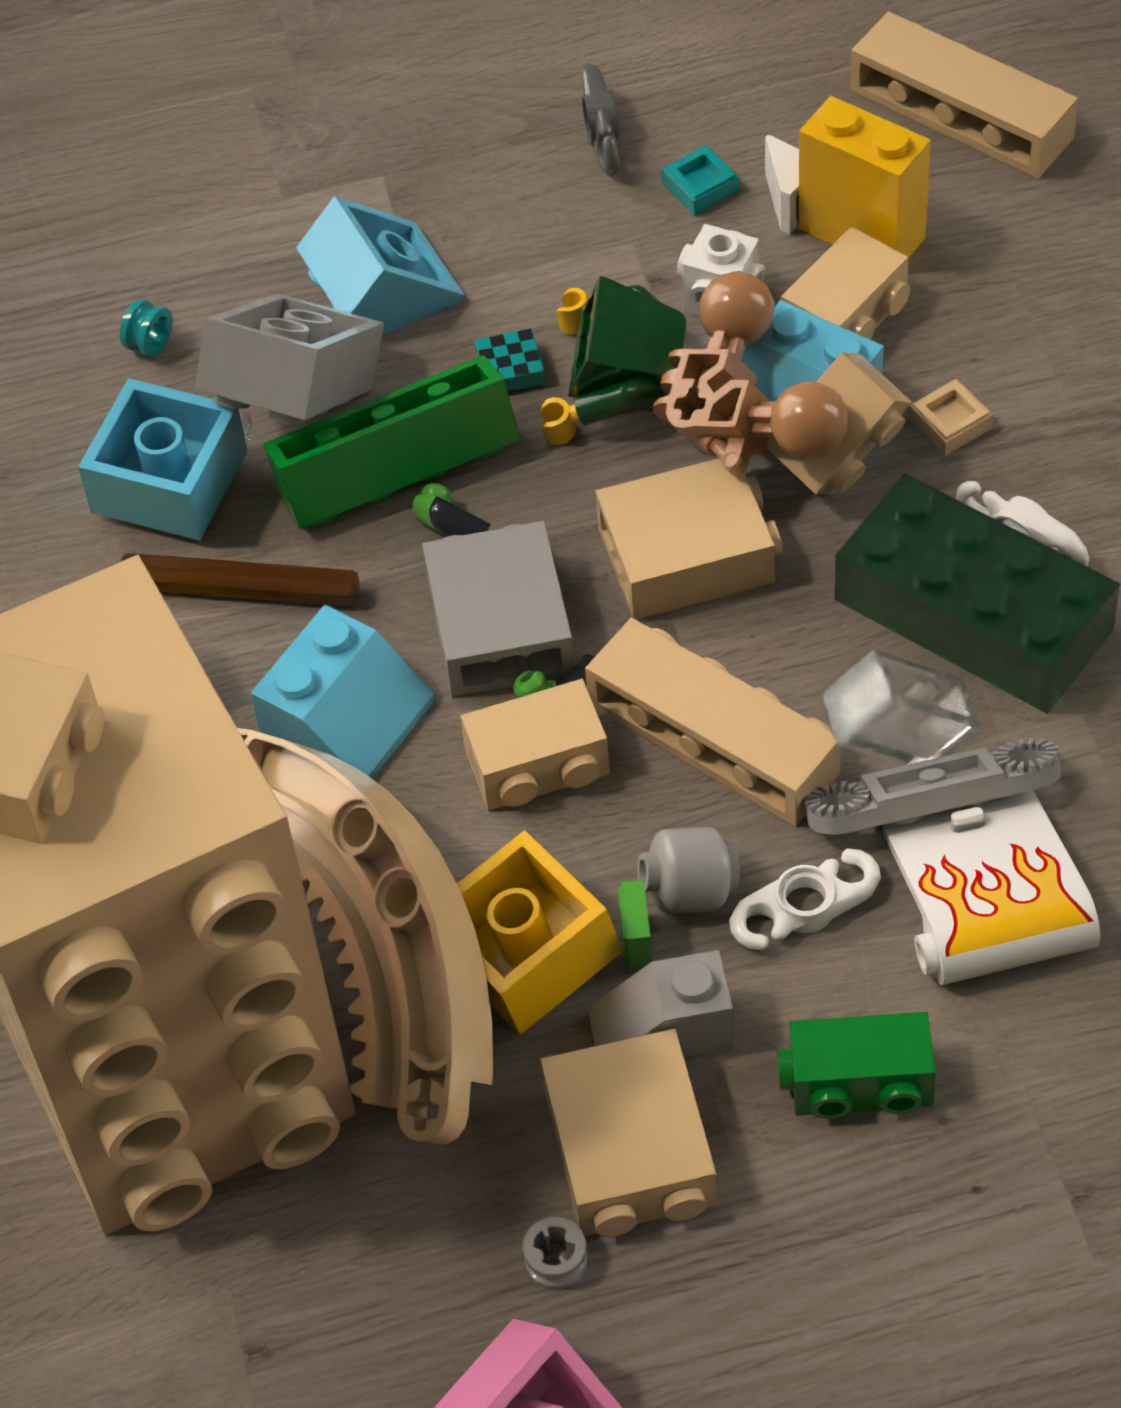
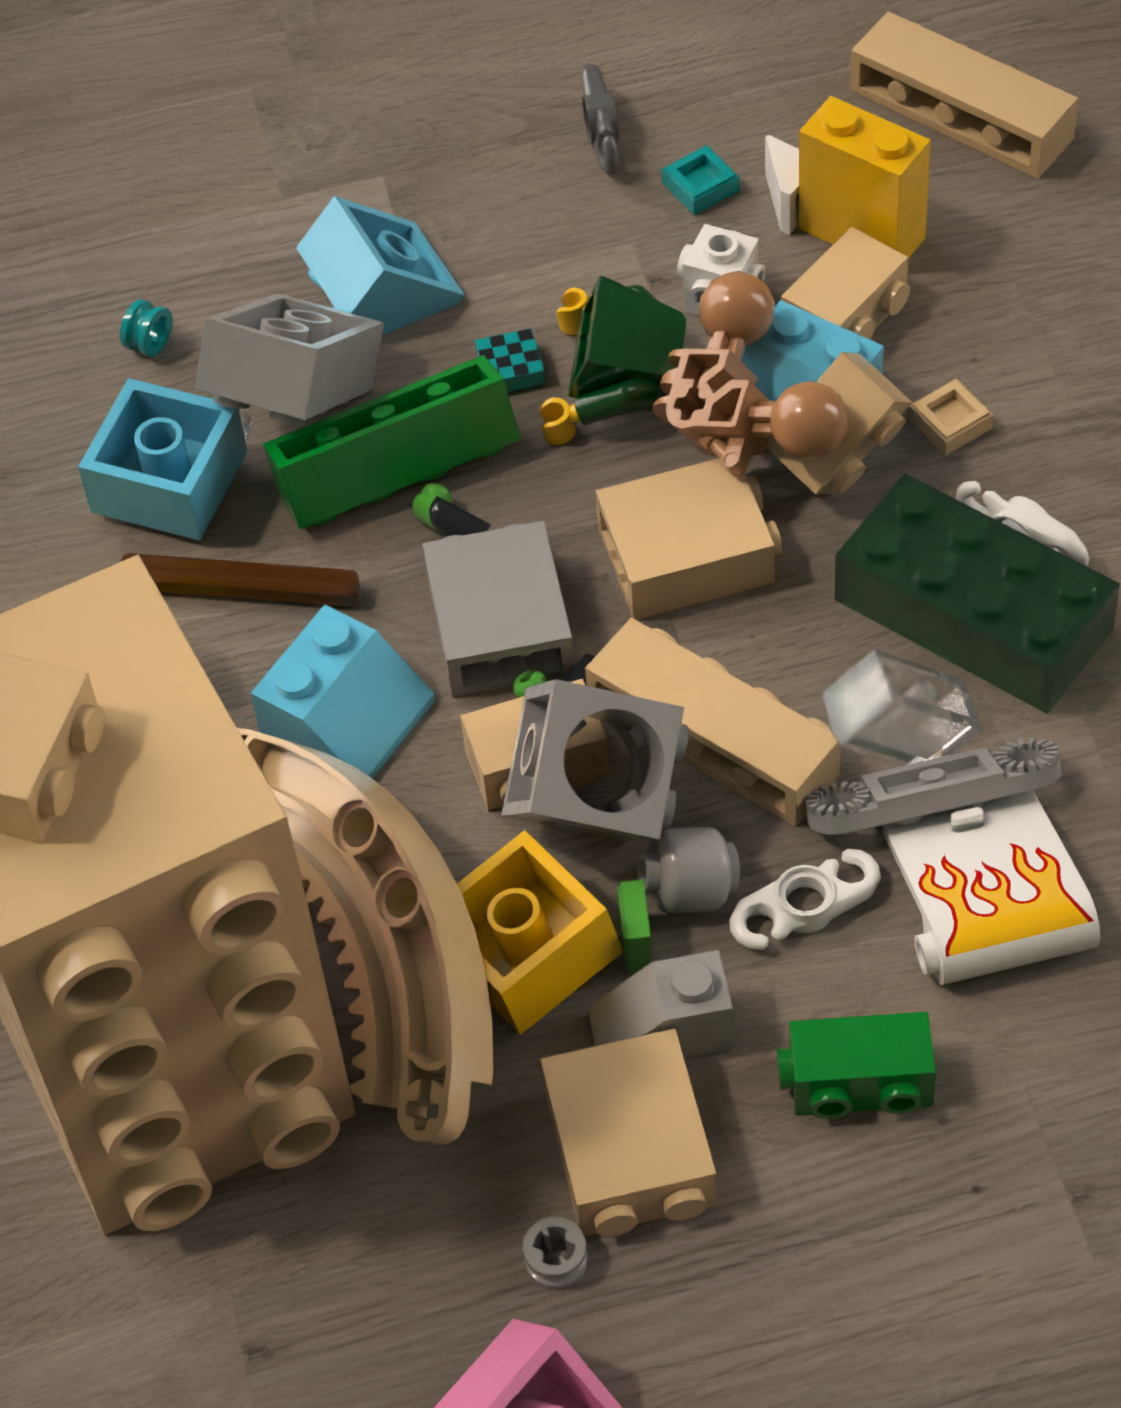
none -> light grey brick [501,679,689,842]

